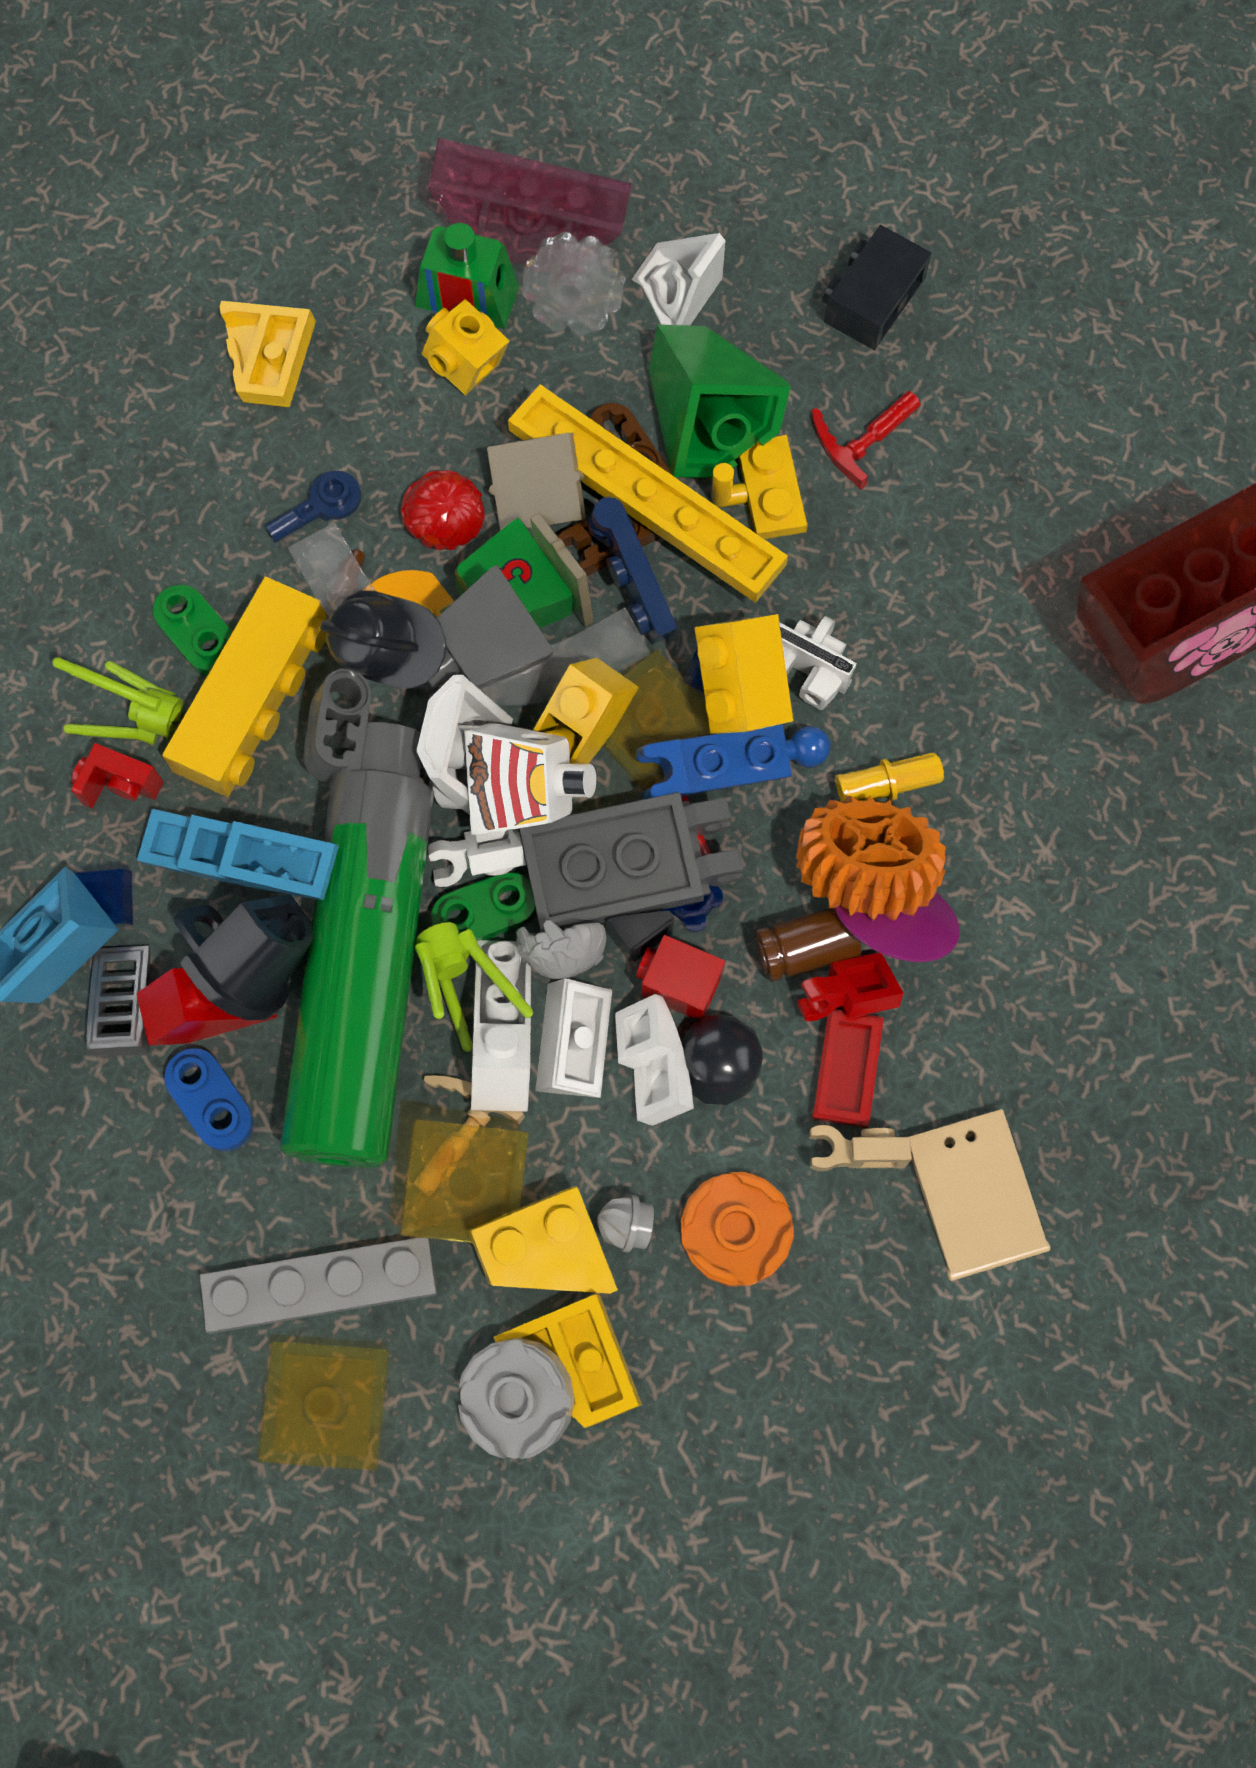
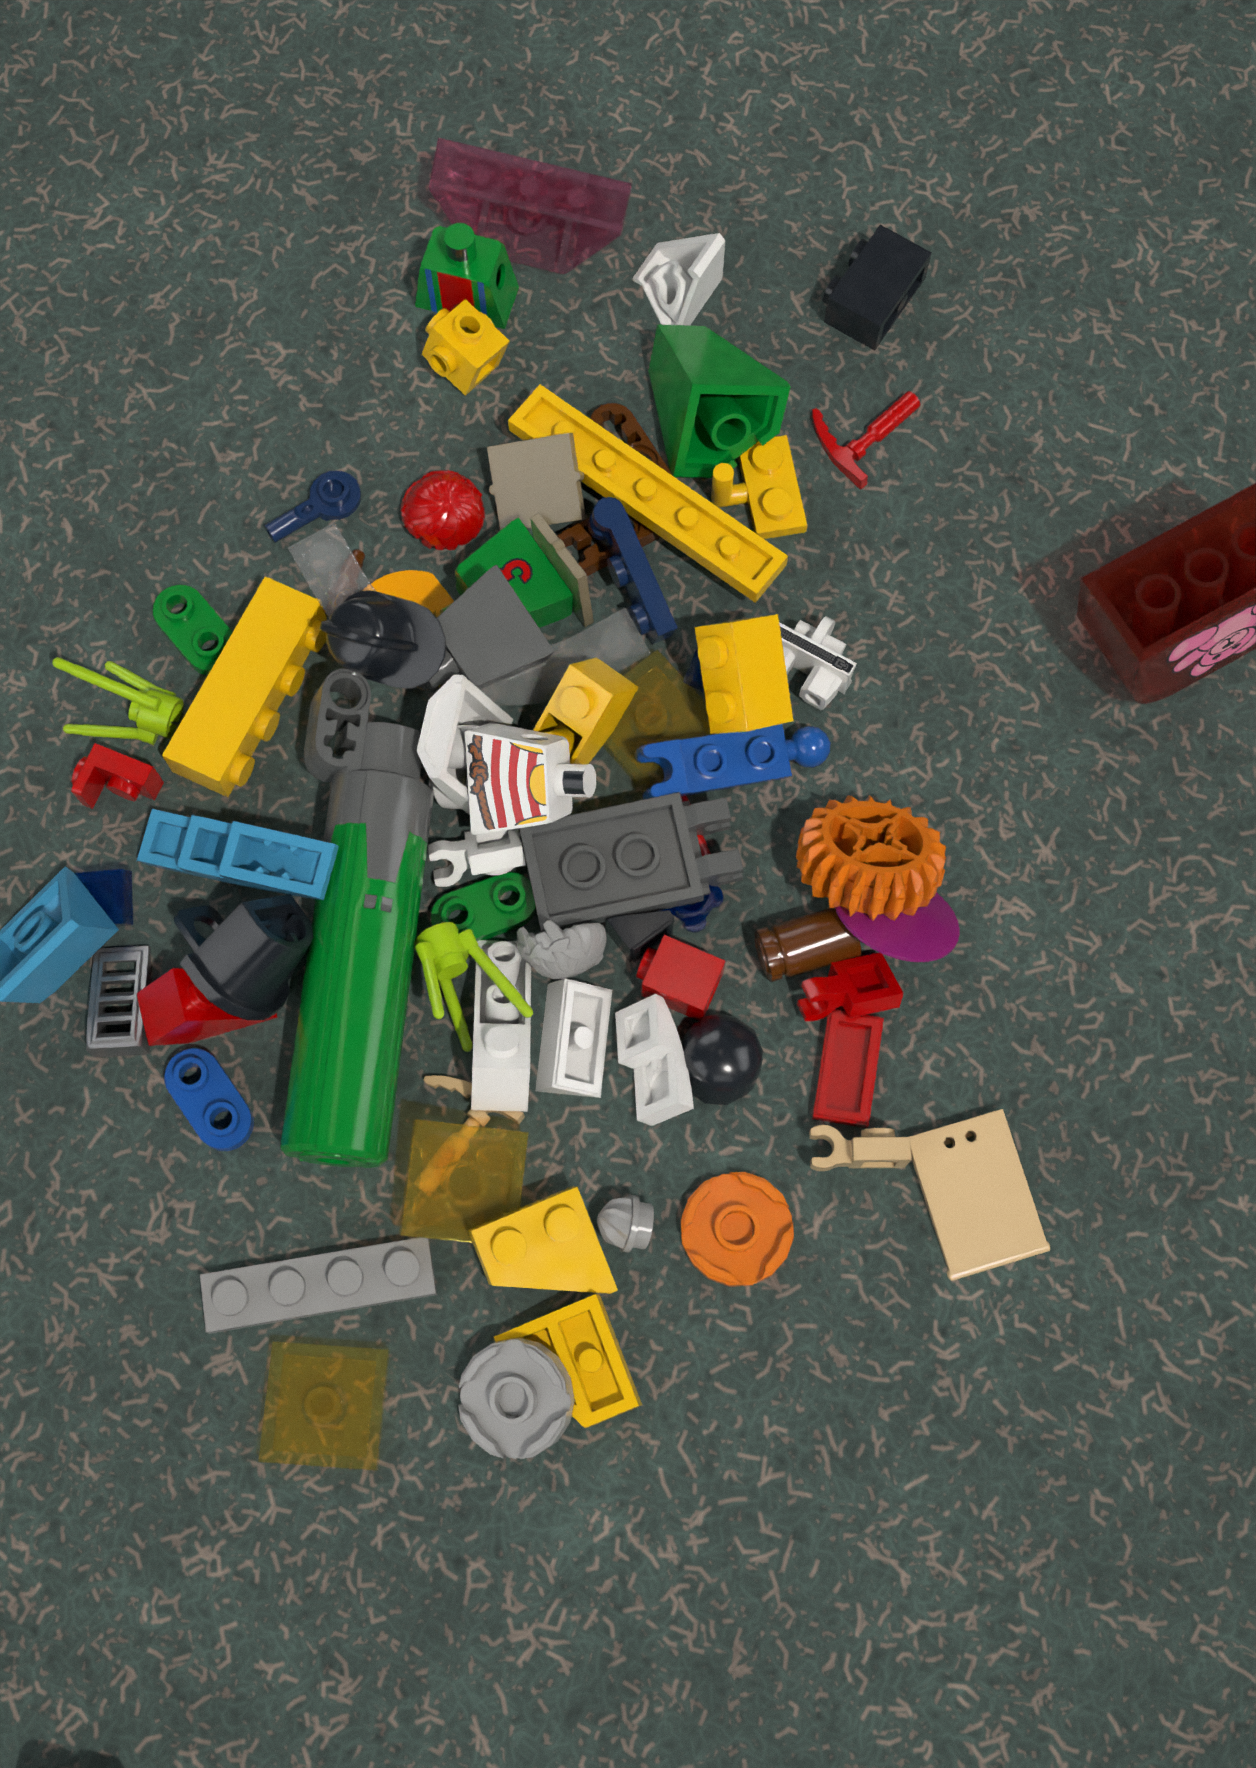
yellow wing [219,301,316,407] -> none
clear plant [521,232,625,336] -> none
yellow axle [835,753,944,803] -> none

